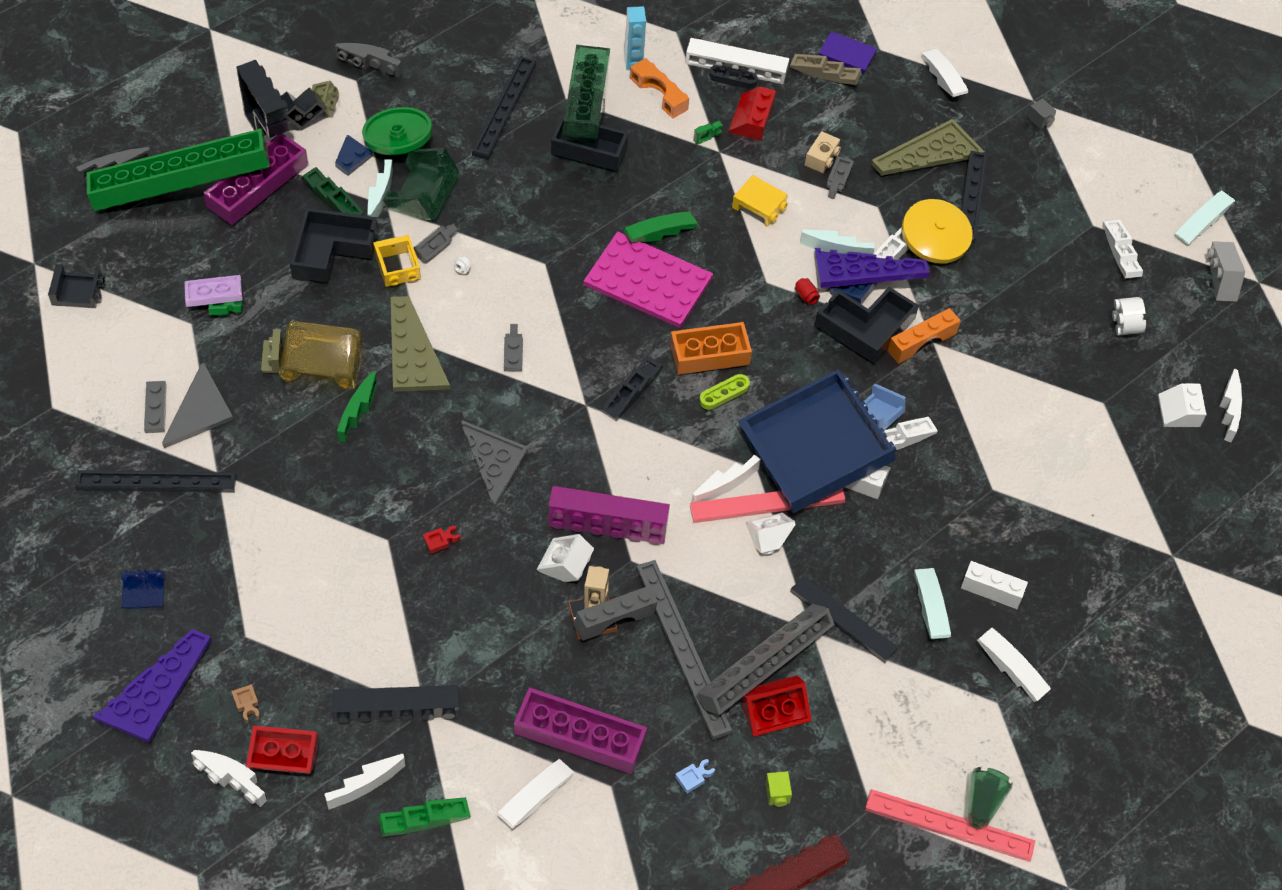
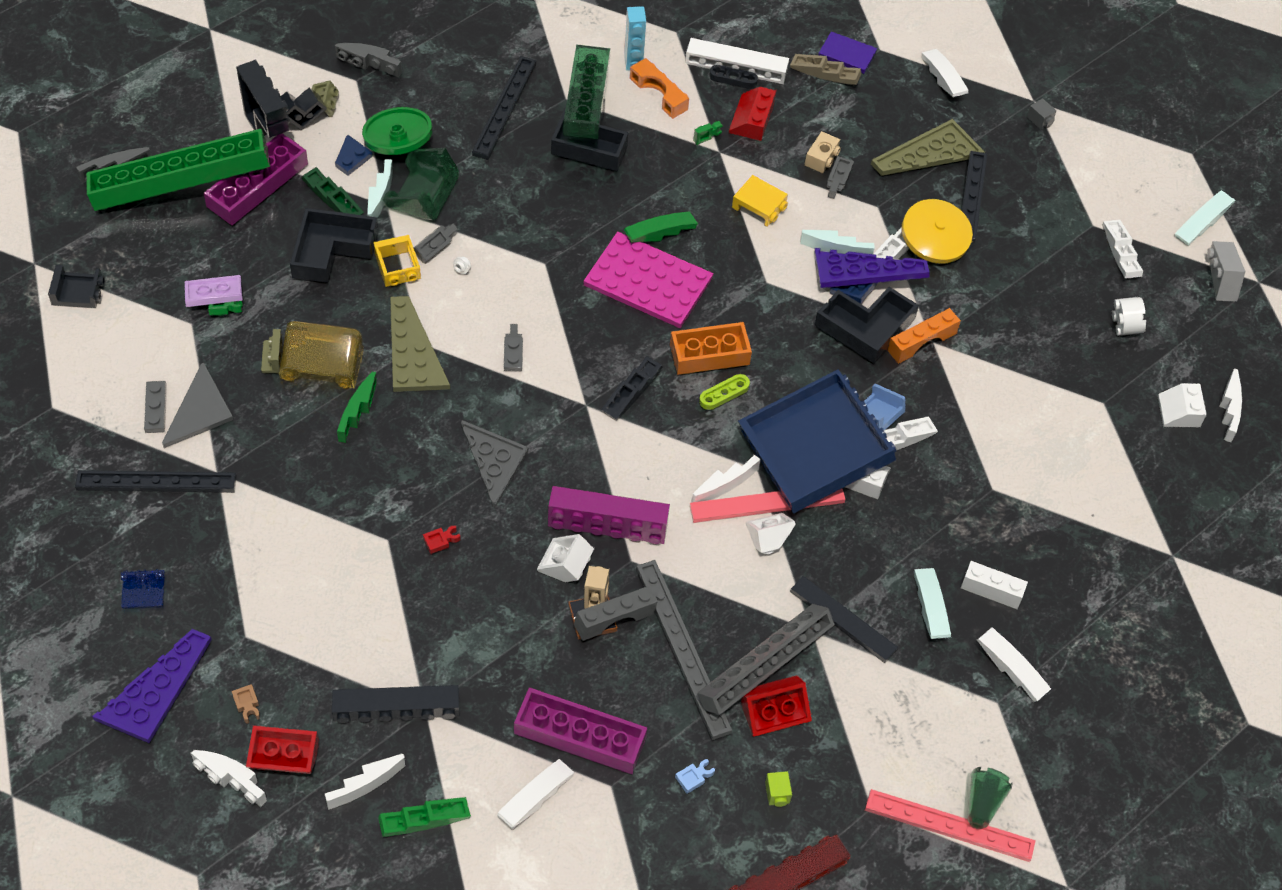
red brick [794,278,820,305] -> none

